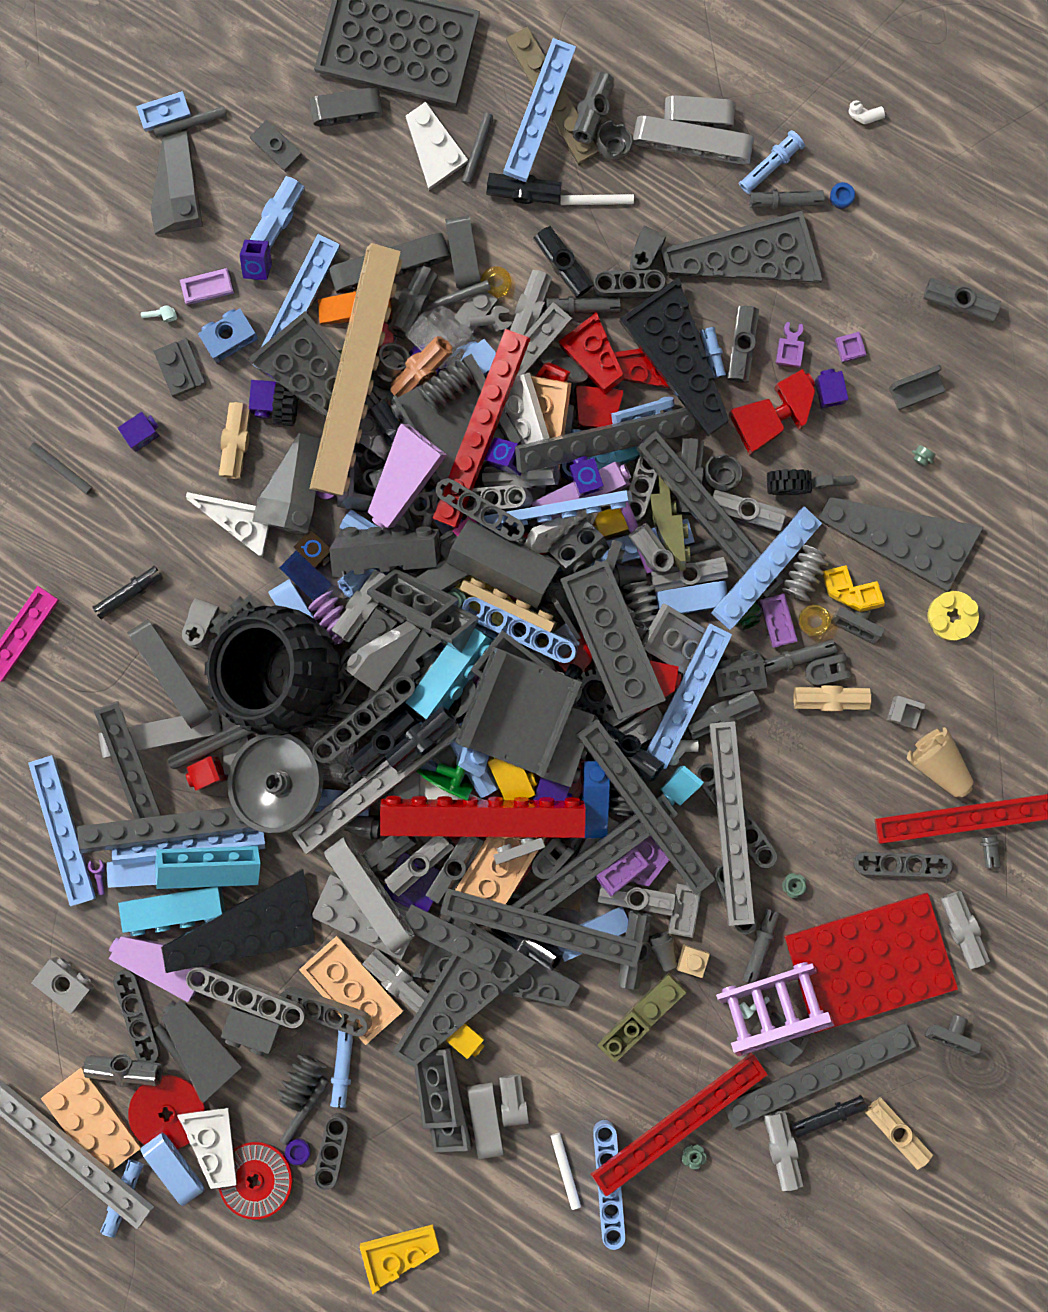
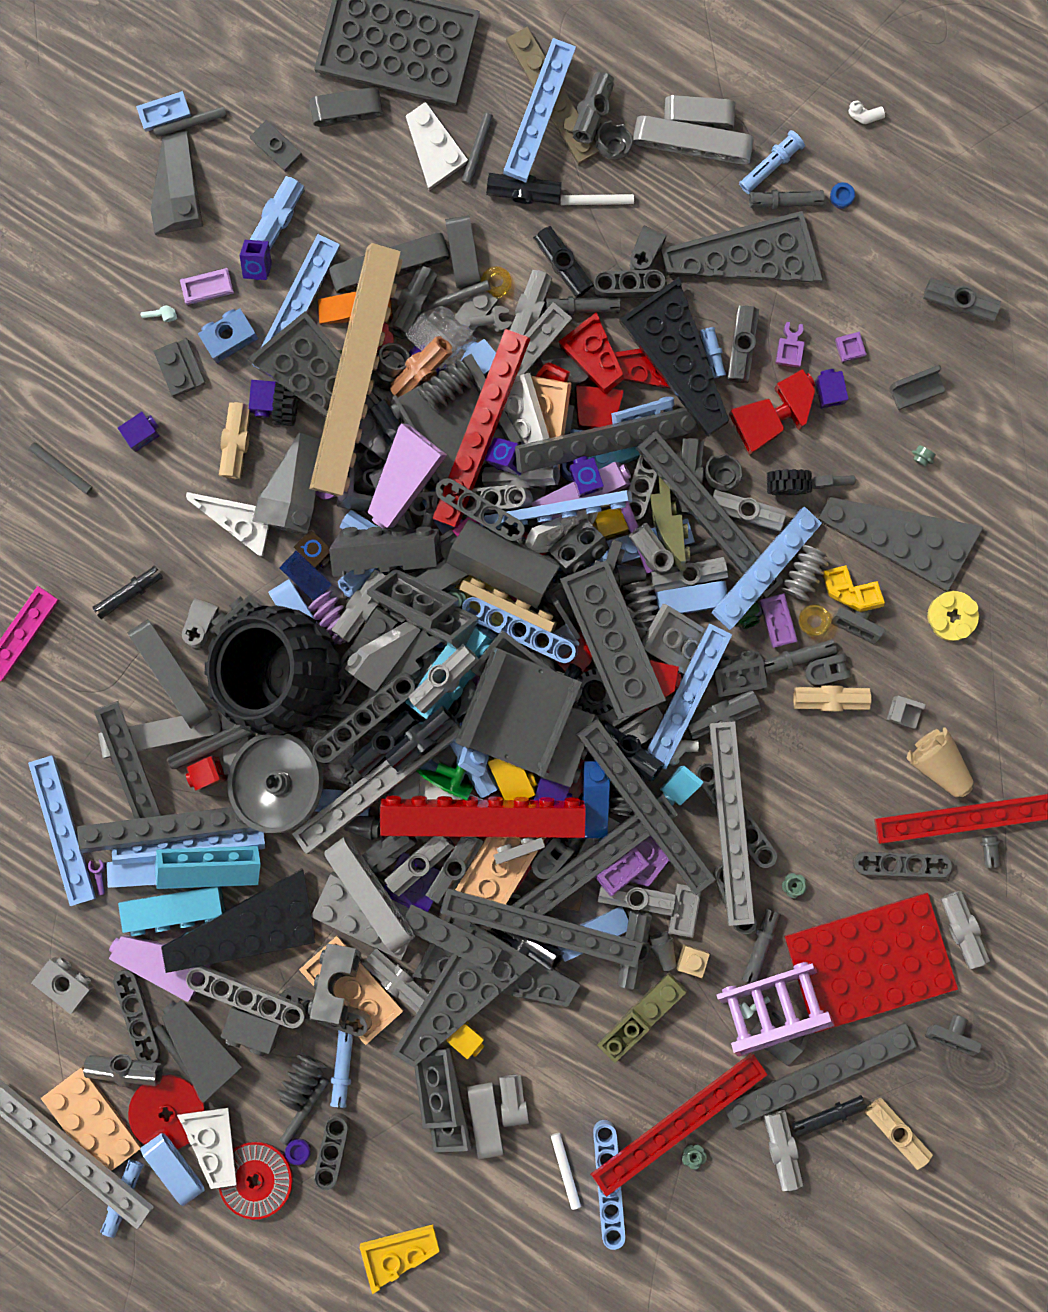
none -> arch [308,943,361,1028]
none -> light grey piece [409,644,479,714]

